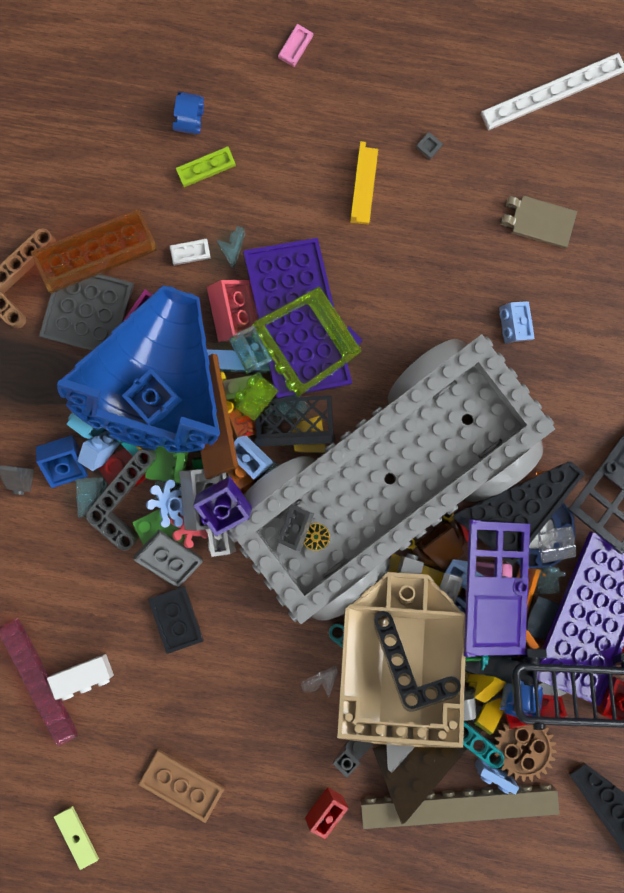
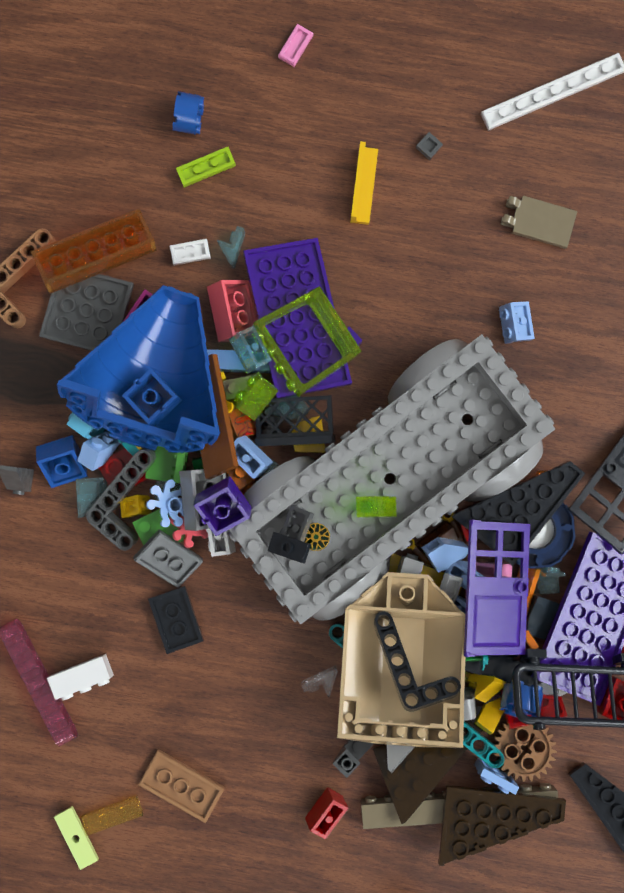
clear piece [538,526,576,563] -> none
none -> clear yellow tile [81,796,143,836]
none -> yellow bracket [120,495,152,518]
none -> black plate [268,532,311,564]
none -> clear neon green slope [356,496,397,518]
none -> light blue slope [421,537,468,573]
none -> dark brown wing [438,785,566,866]

